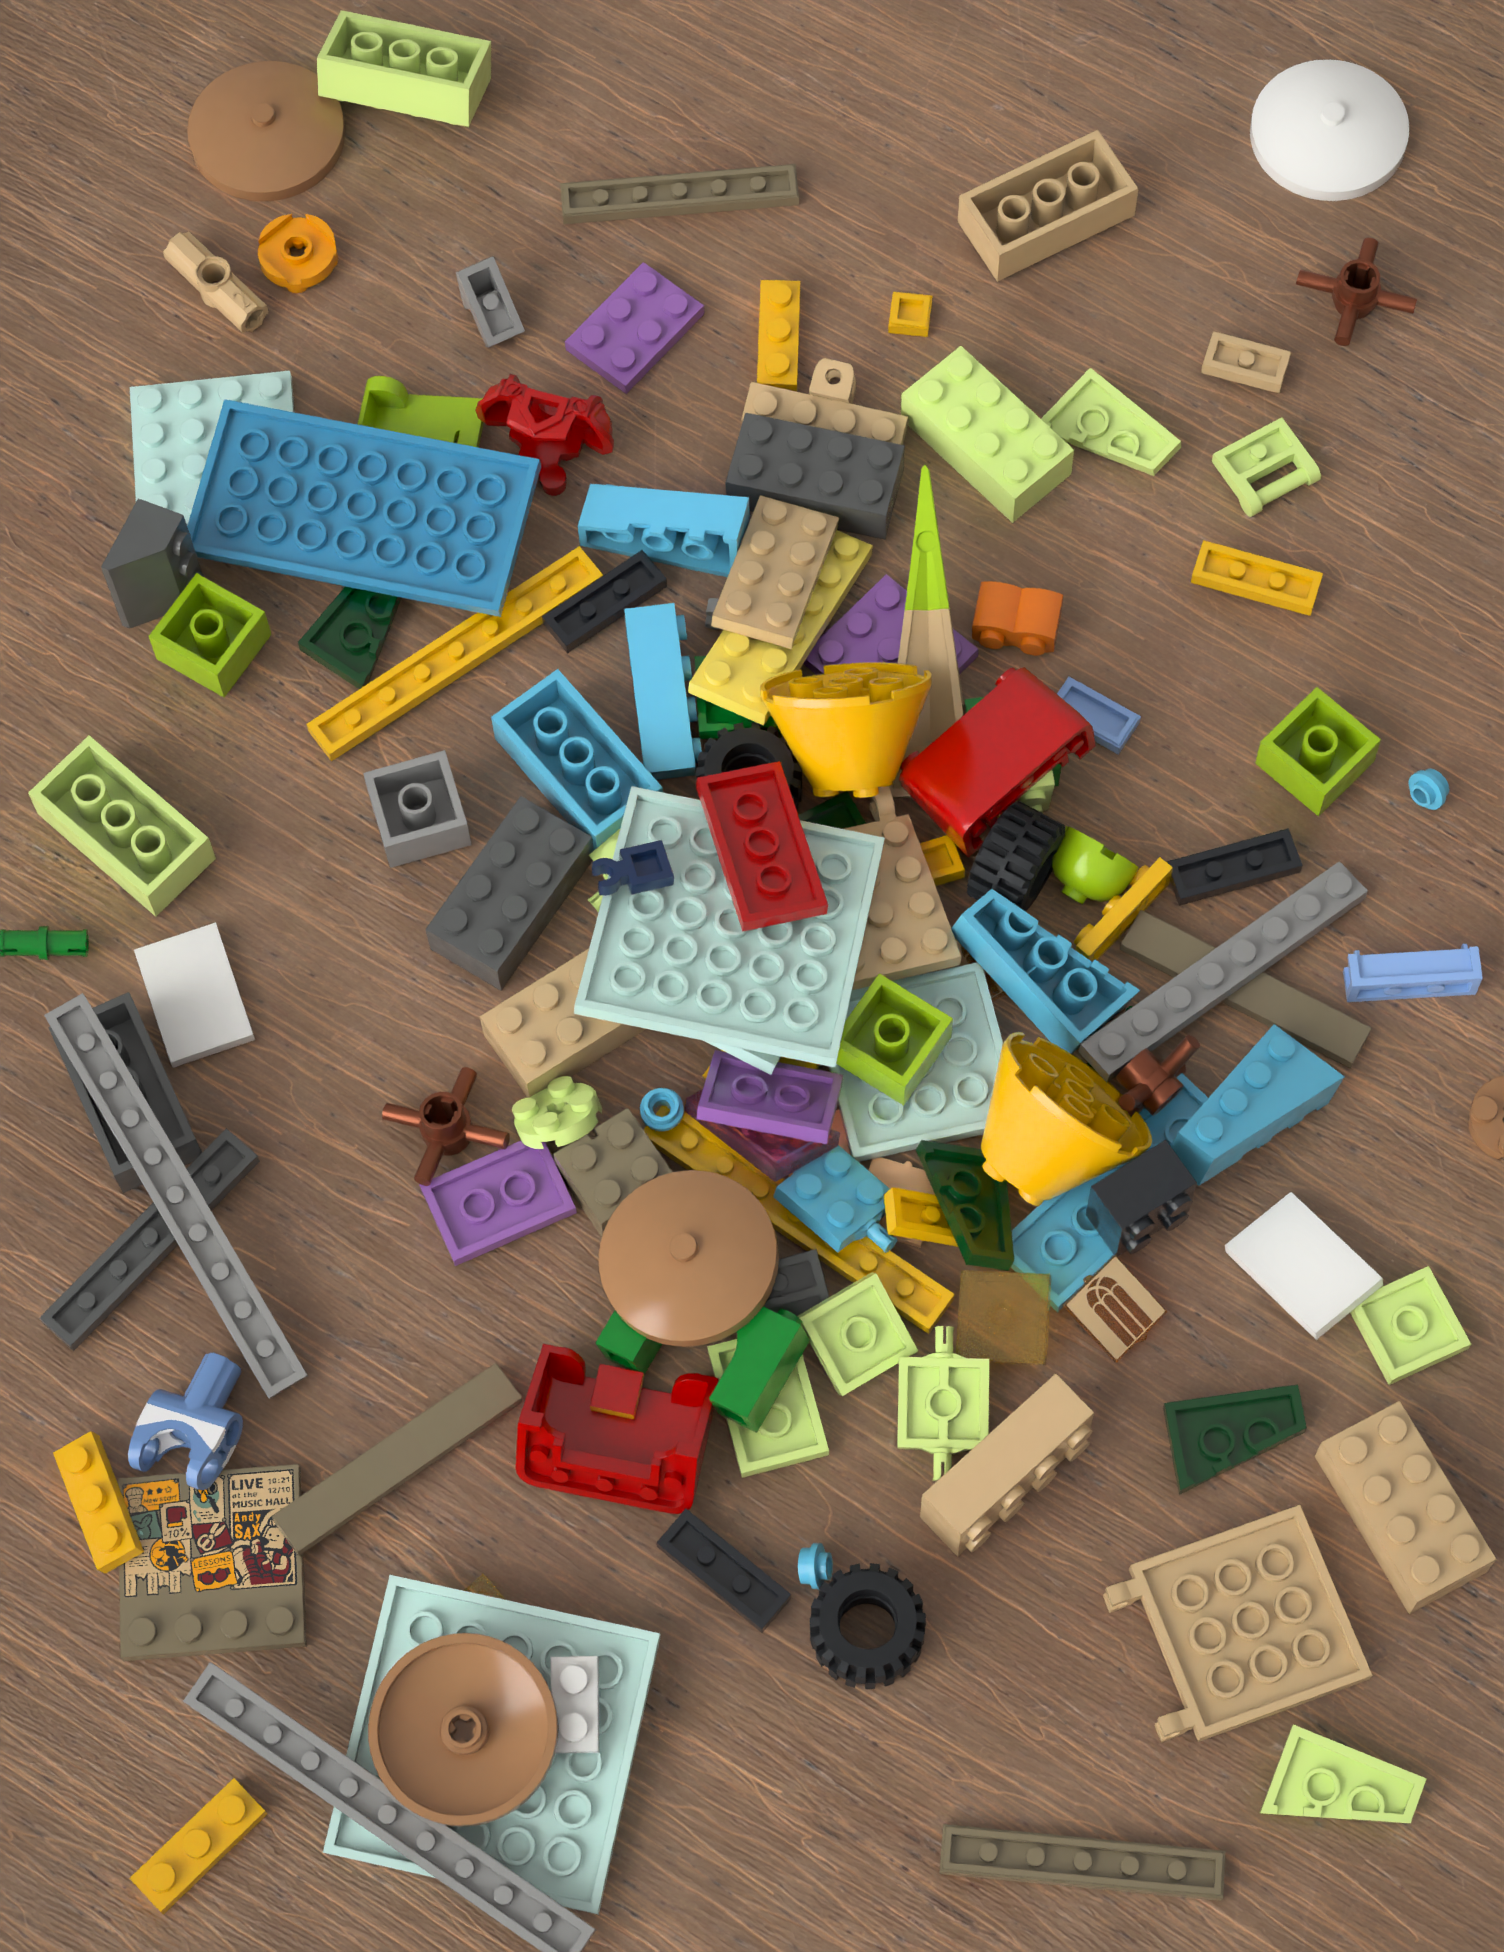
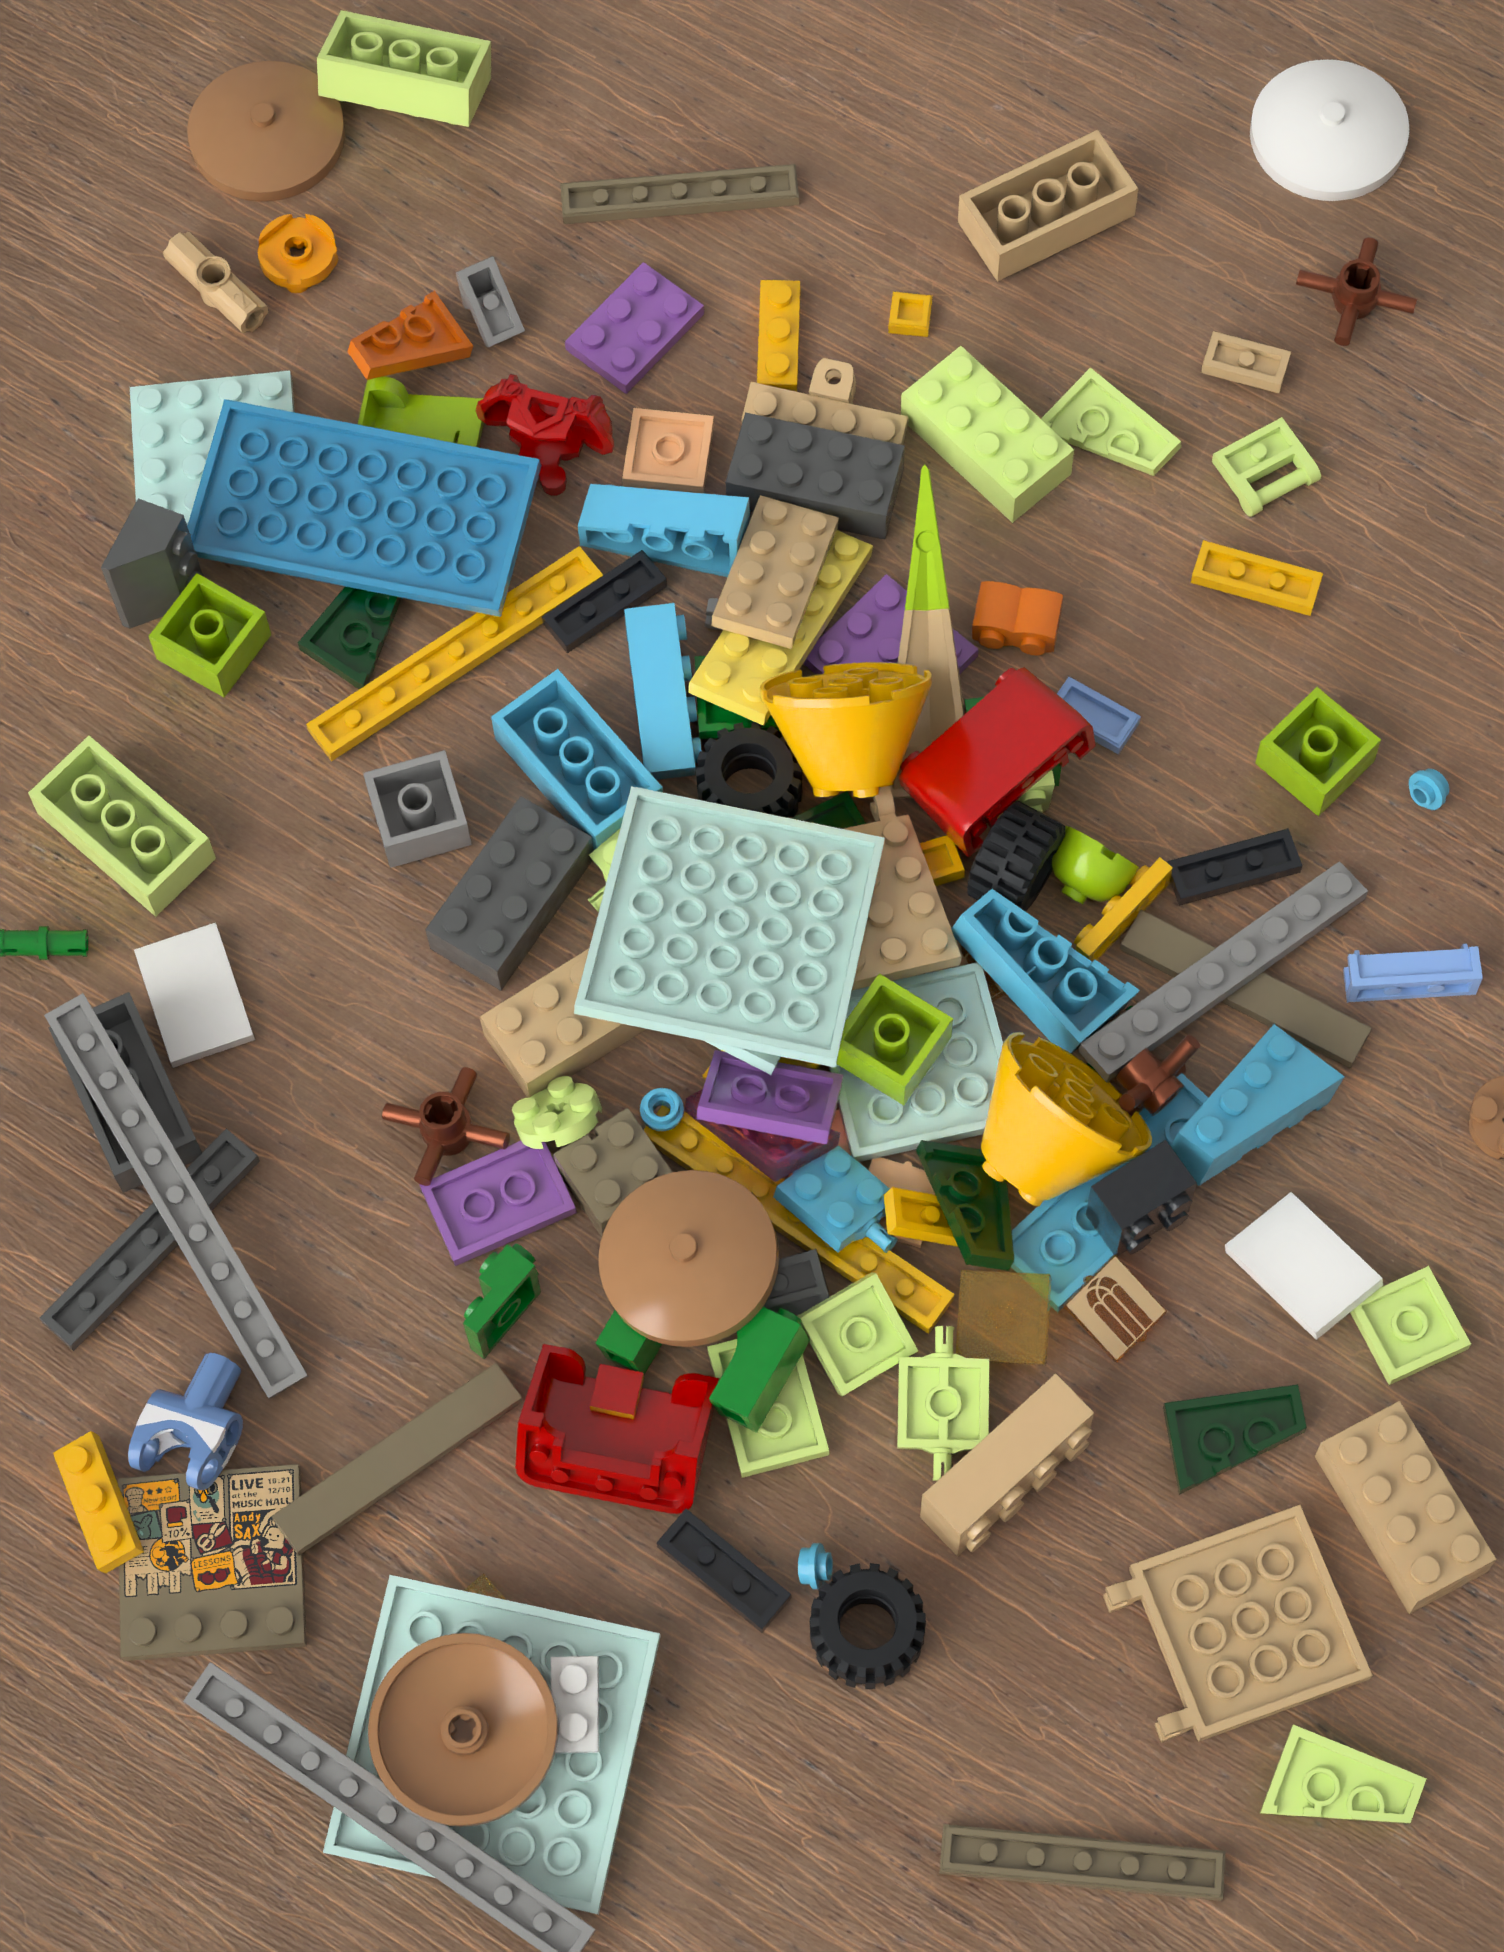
yellow plate [129,1778,267,1915] -> none
dark blue plate [592,840,674,896] -> none
red plate [696,761,828,932] -> none
none -> orange wing [347,291,473,380]
none -> green plate [463,1243,541,1359]
none -> light nougat plate [622,408,714,493]

